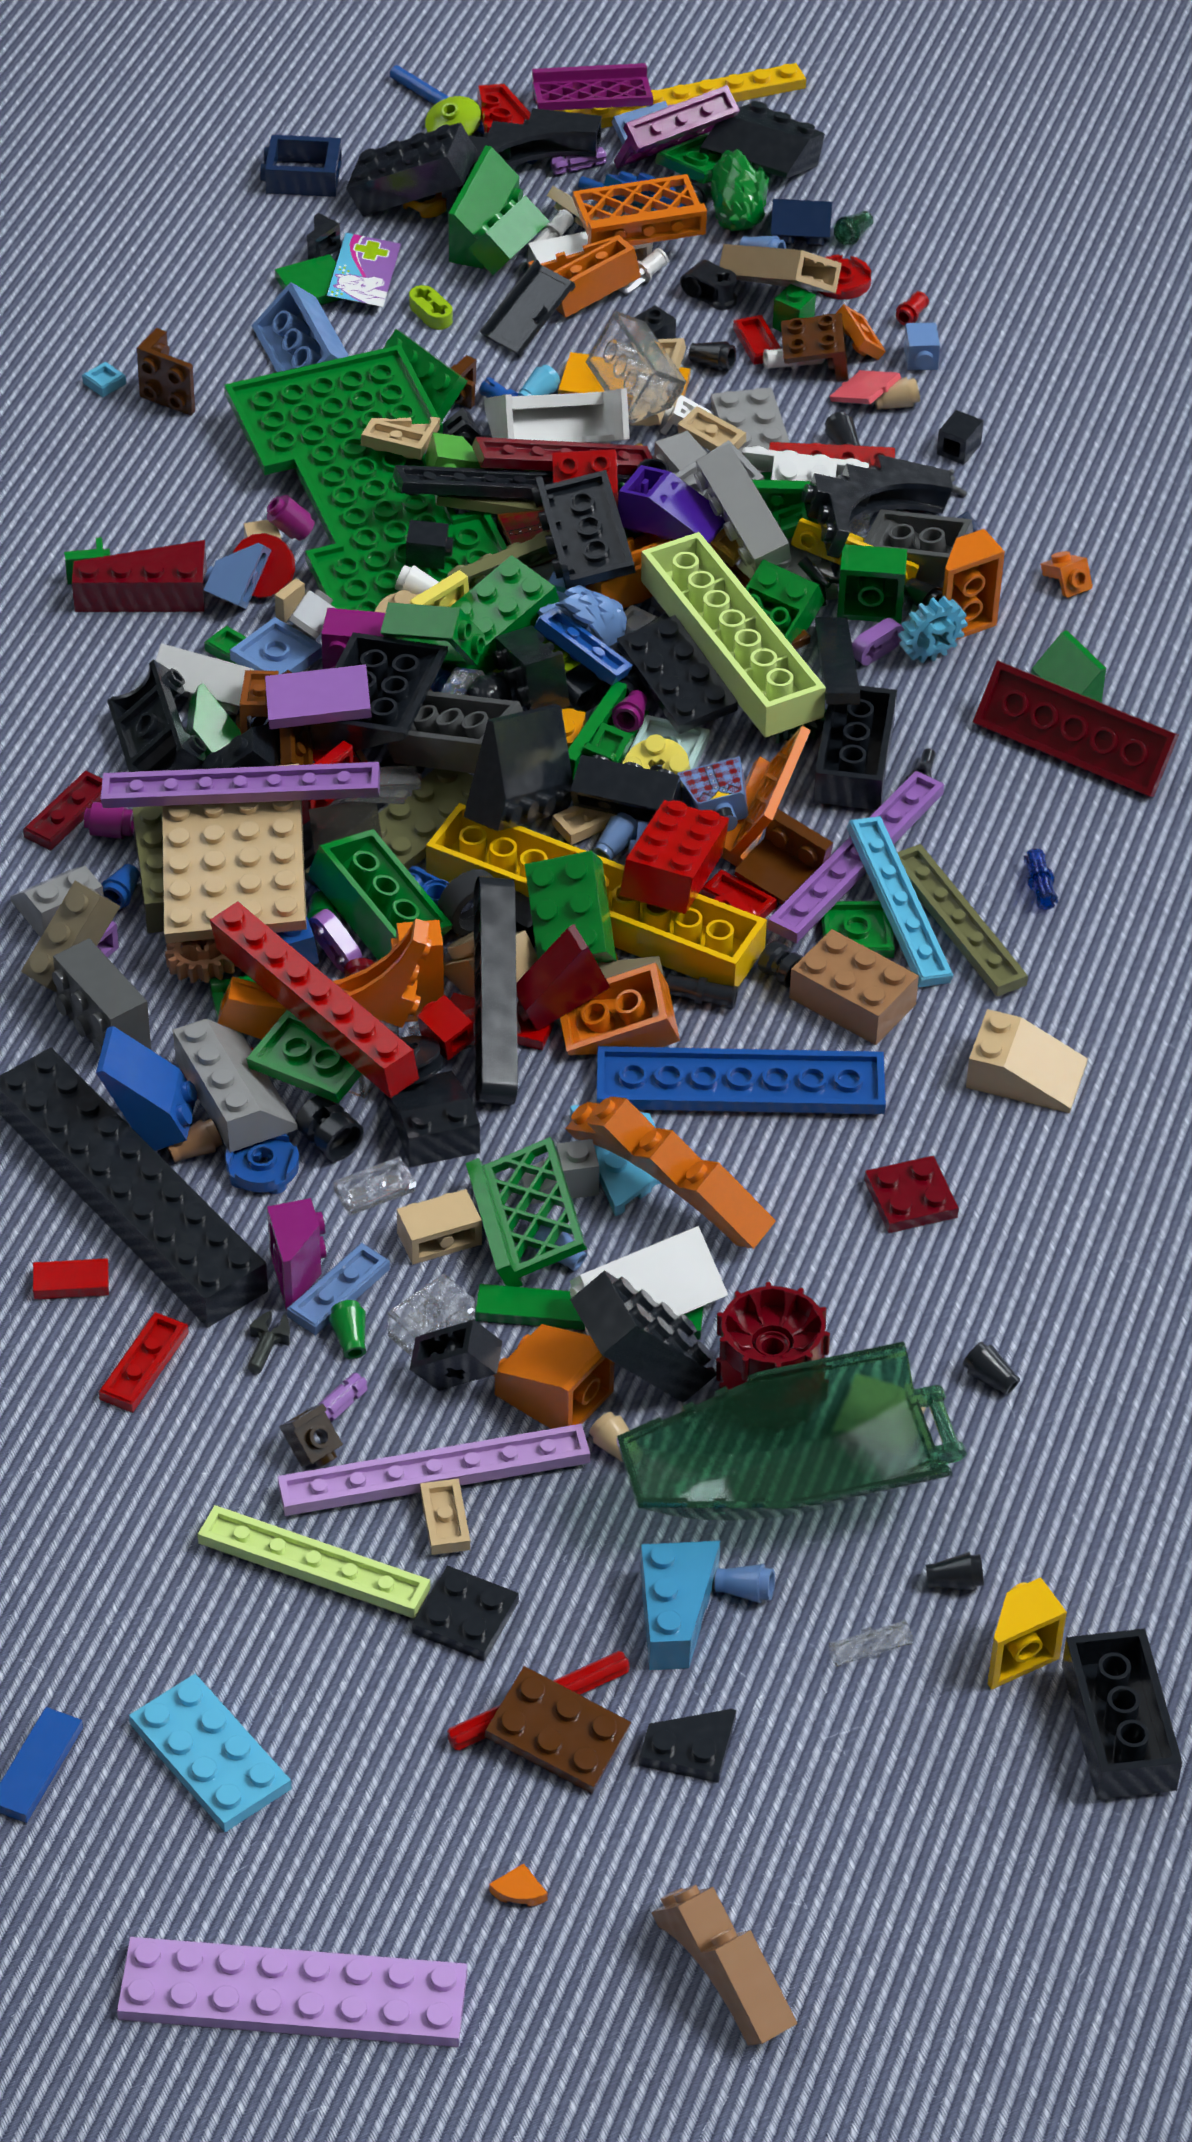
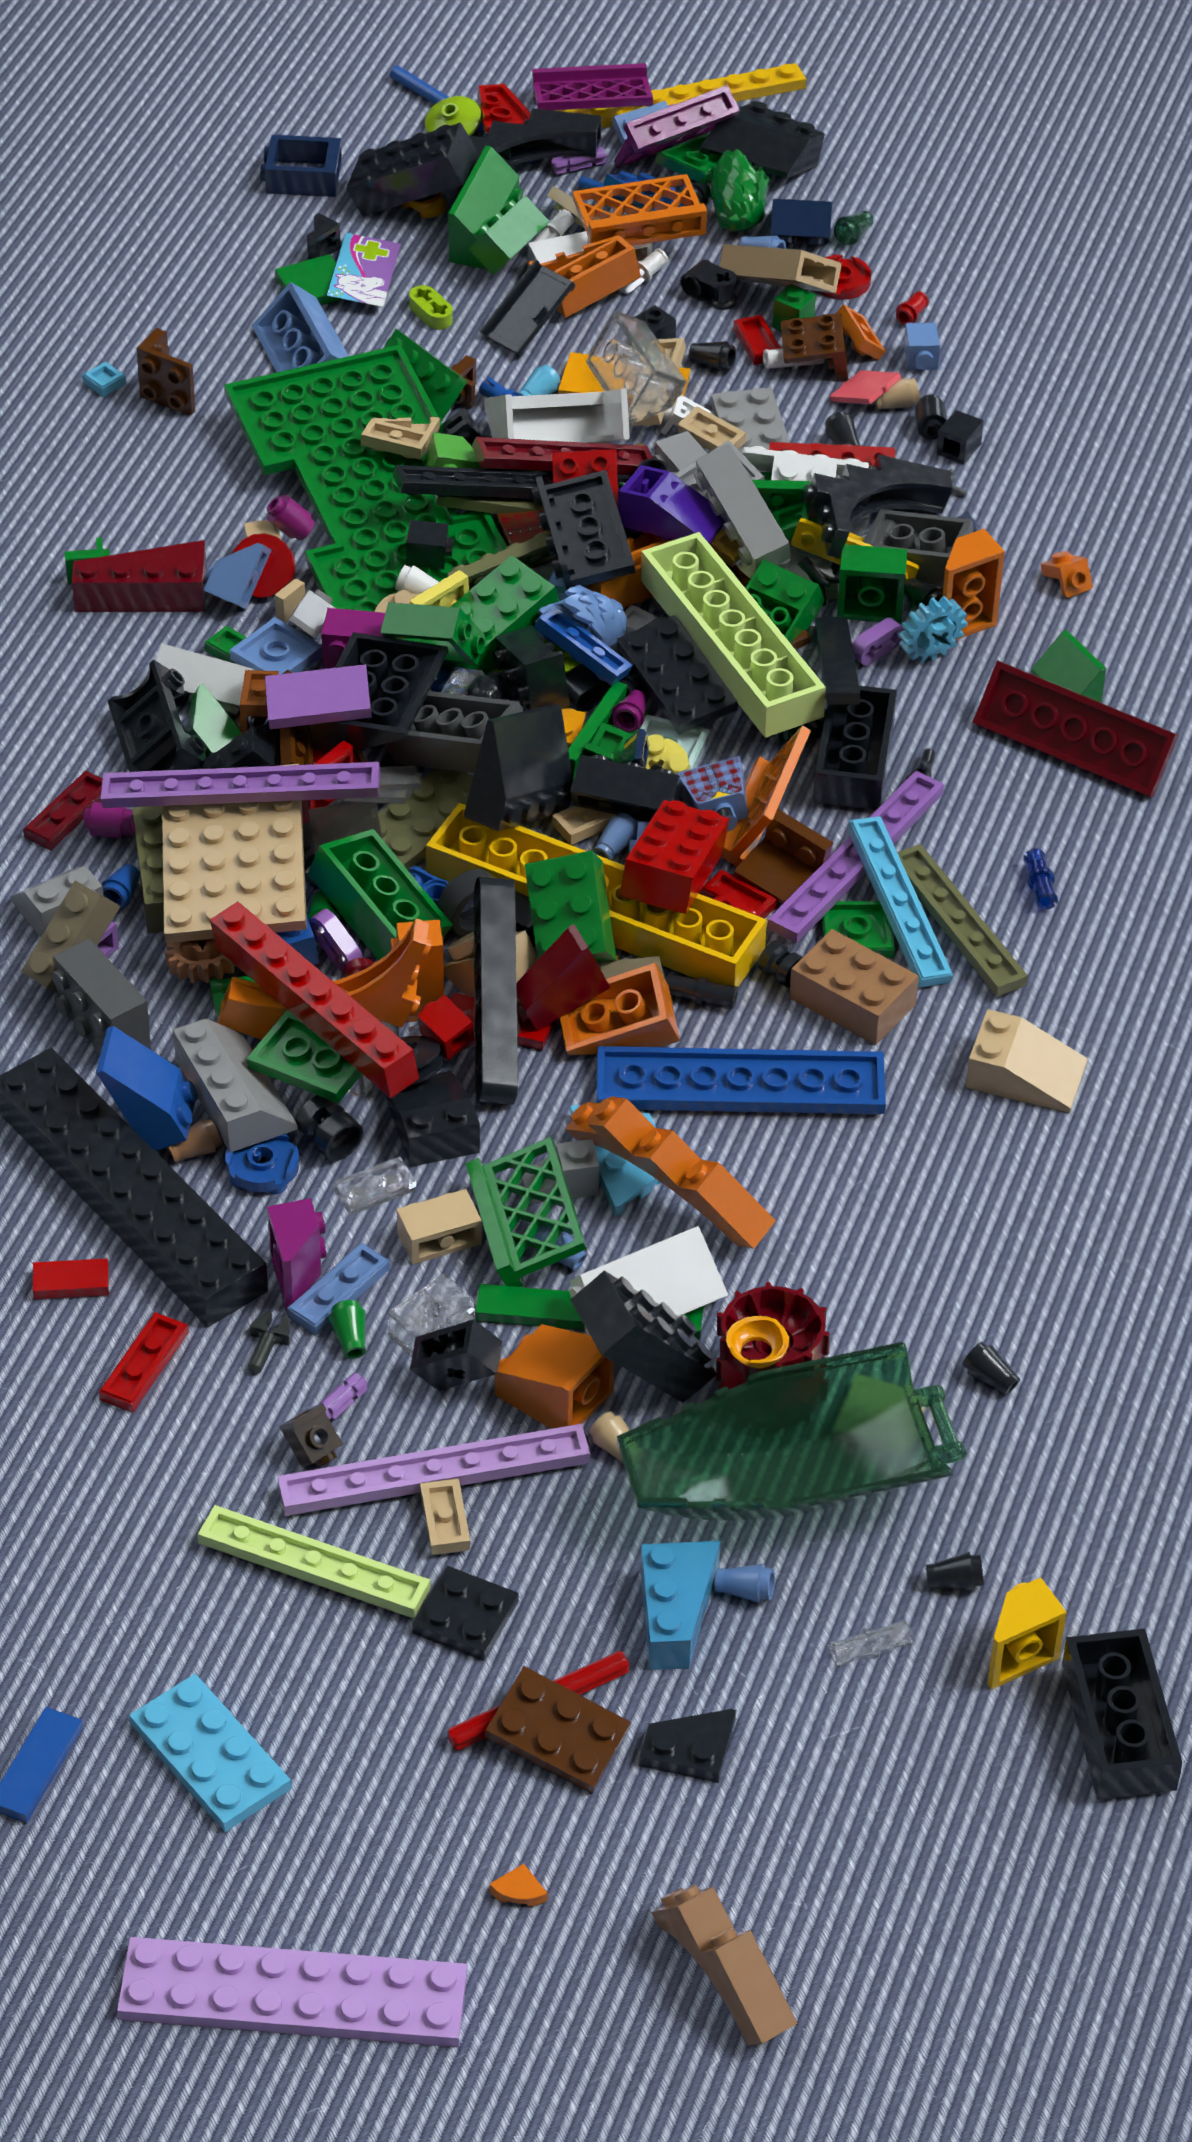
dark red plate [864,1155,959,1233] -> none
none -> dark blue slope [621,729,650,768]
none -> light orange piece [726,1316,789,1369]
none -> black brick [915,394,947,439]

